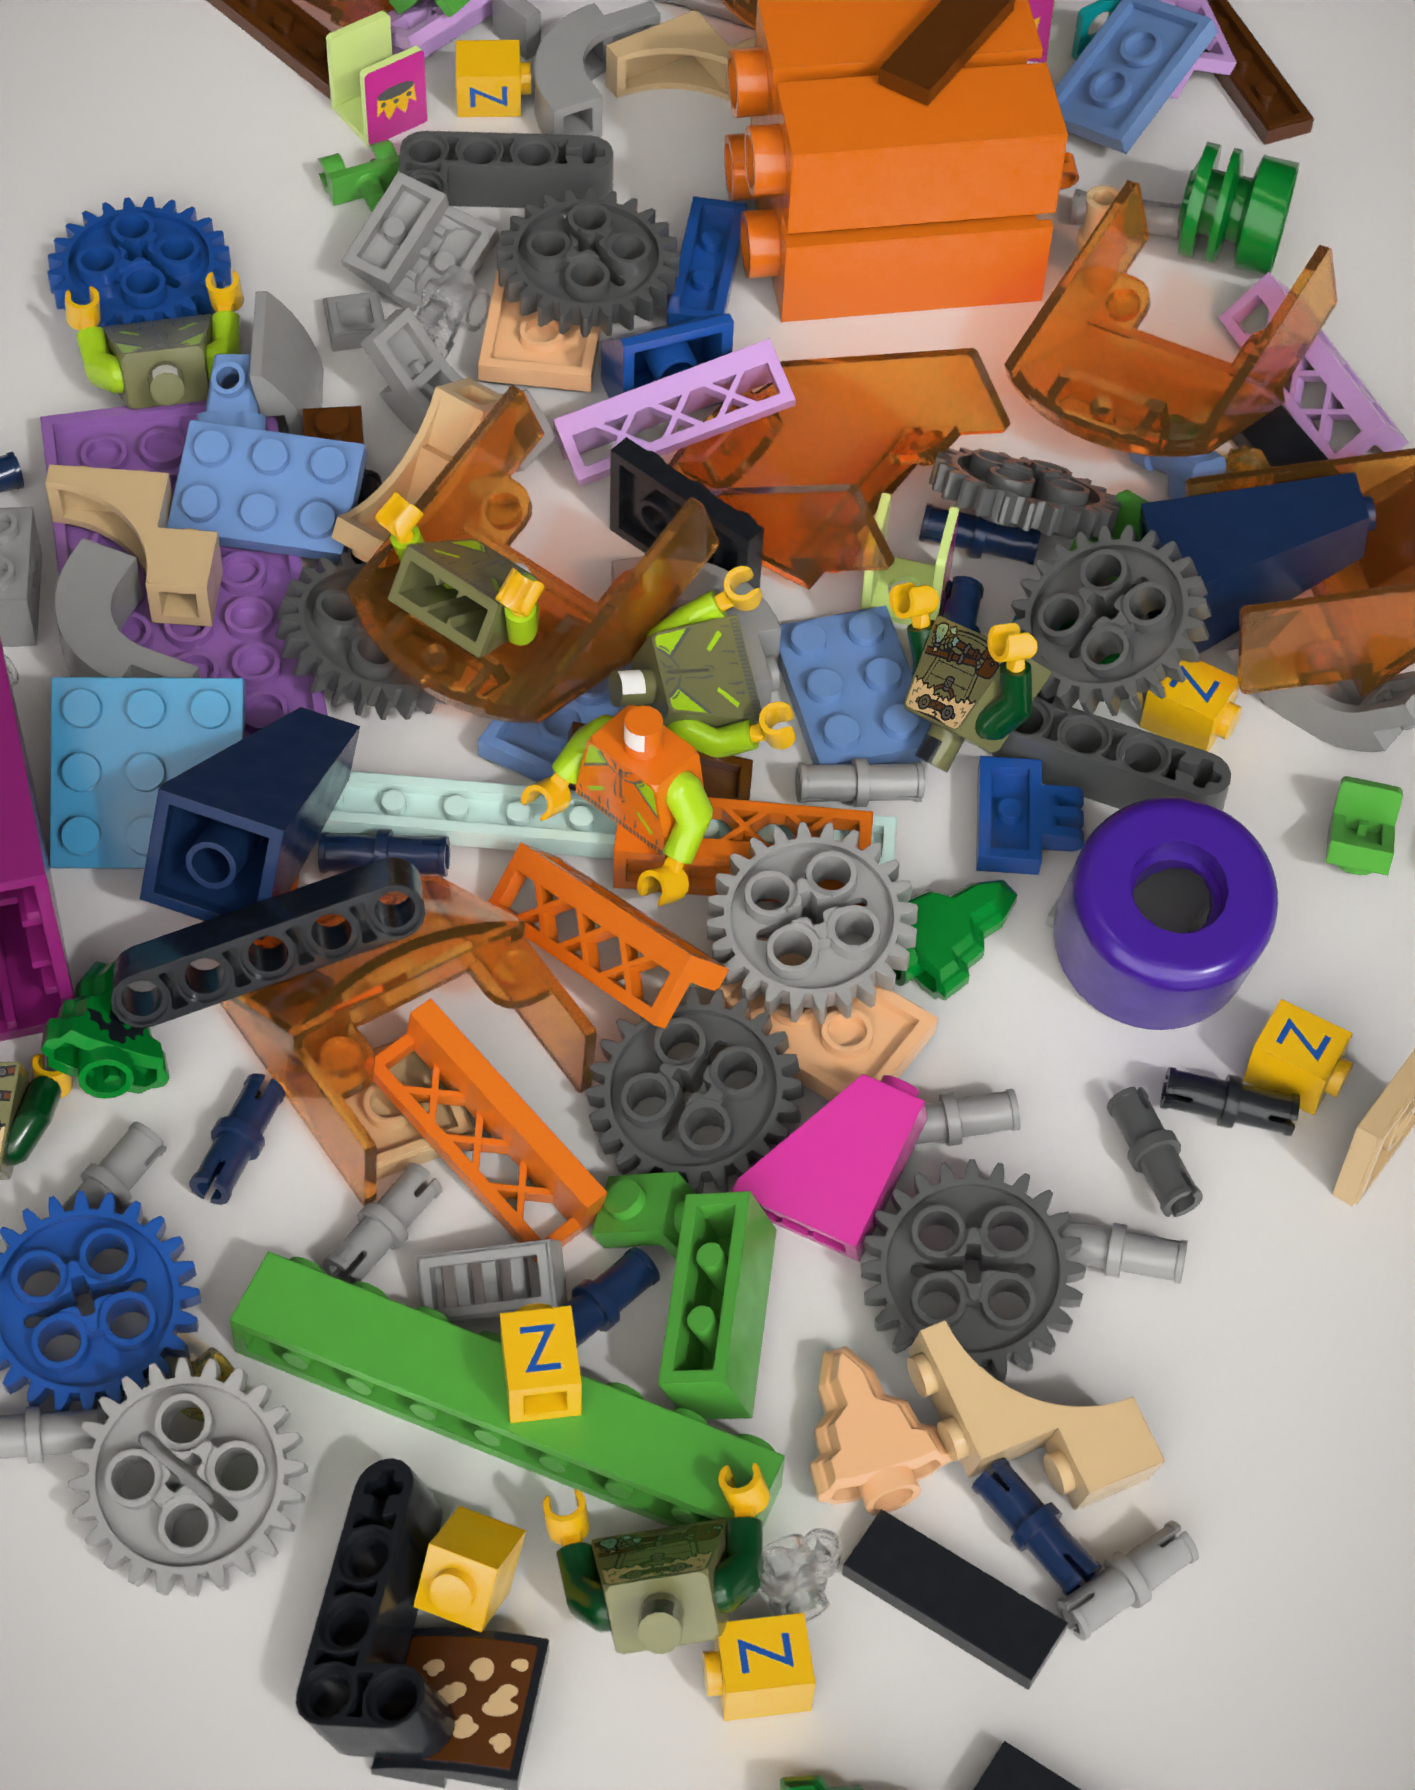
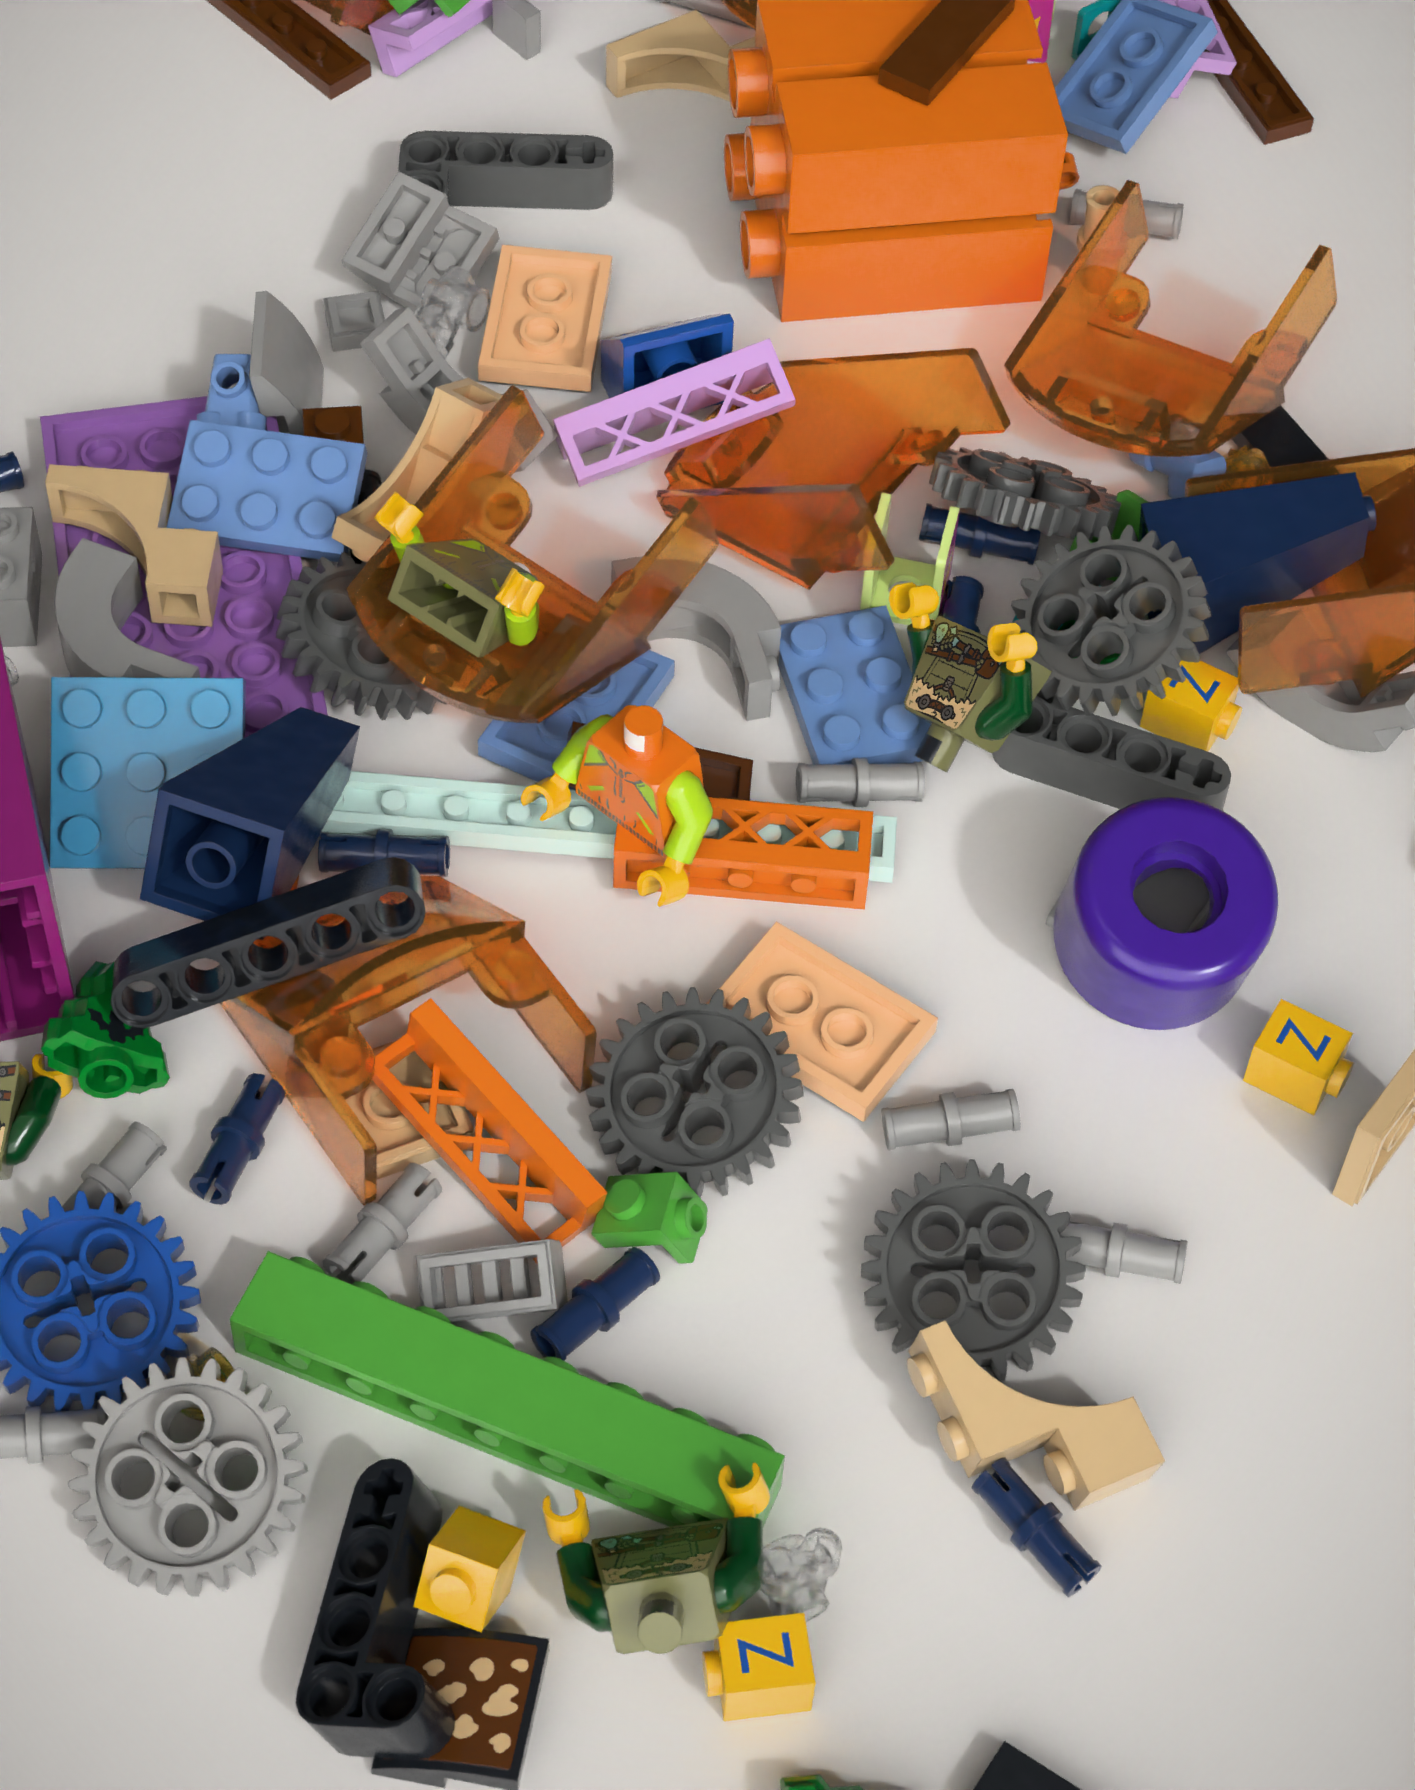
blue gear [47,196,232,328] -> none
torso [65,271,244,409] -> none
bright green bar [317,139,399,212] -> none
piece [326,10,427,148] -> none
yellow brick [456,40,531,117] -> none
orange fence [485,842,729,1029] -> none
dark grey gear [497,188,680,337] -> none
yellow brick [500,1303,582,1423] -> none
light grey arch [534,1,660,137] -> none
torso [608,566,796,758] -> none
black plate [610,437,764,589] -> none
bright green brick [658,1191,777,1420] -> none
blue plate [667,196,747,325] -> none
light grey gear [706,822,918,1024] -> none
dark pink slope [732,1074,928,1262] -> none
light nougat rock [809,1346,951,1514] -> none
black tile [842,1509,1068,1690] -> none
green rock [893,880,1018,1001] -> none
blue hinge [976,756,1084,875] -> none
light grey pin [1056,1520,1199,1641] -> none
dark grey pin [1107,1086,1203,1217] -> none
black pin [1160,1066,1300,1136] -> none
green wheel [1178,142,1300,275] -> none
lavender fence [1218,272,1408,473] -> none
bright green bracket [1326,776,1403,876] -> none

